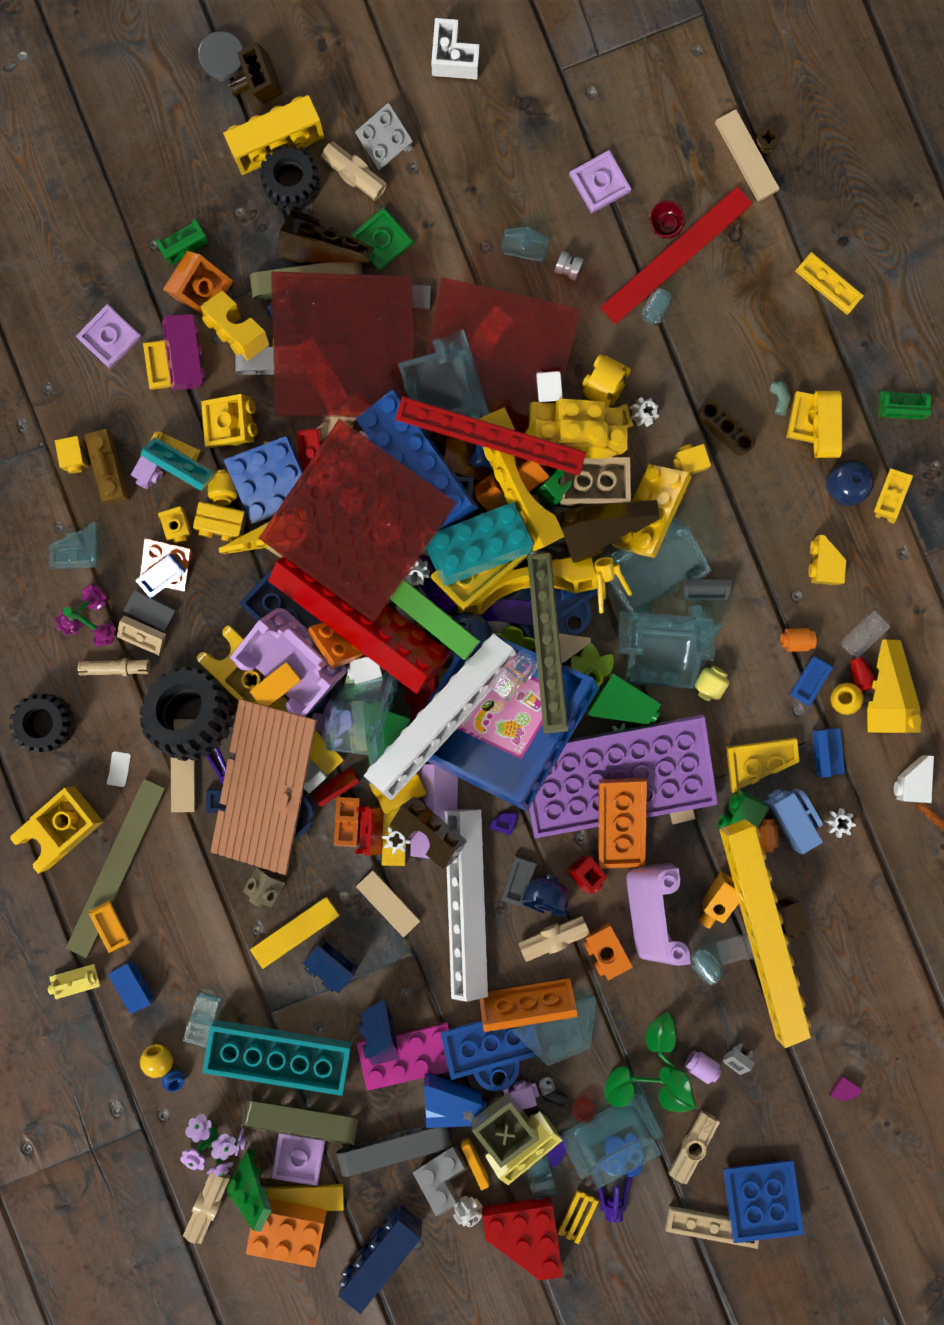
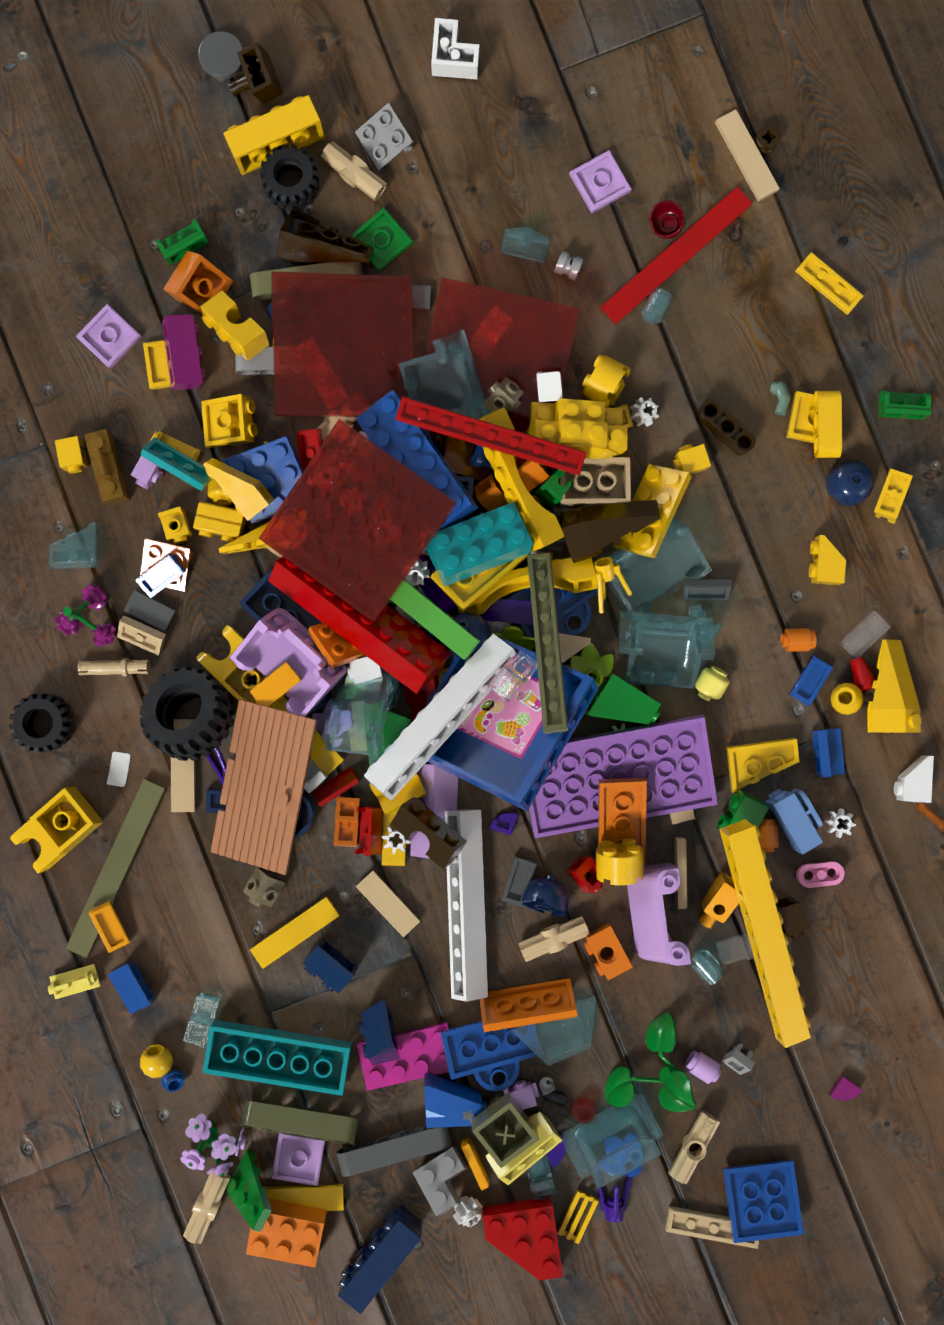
none -> yellow slope [203,458,275,520]
none -> dark tan brick [482,377,524,413]
none -> yellow brick [596,839,644,885]
none -> tan tile [674,836,687,909]
none -> bright pink plate [796,861,845,888]

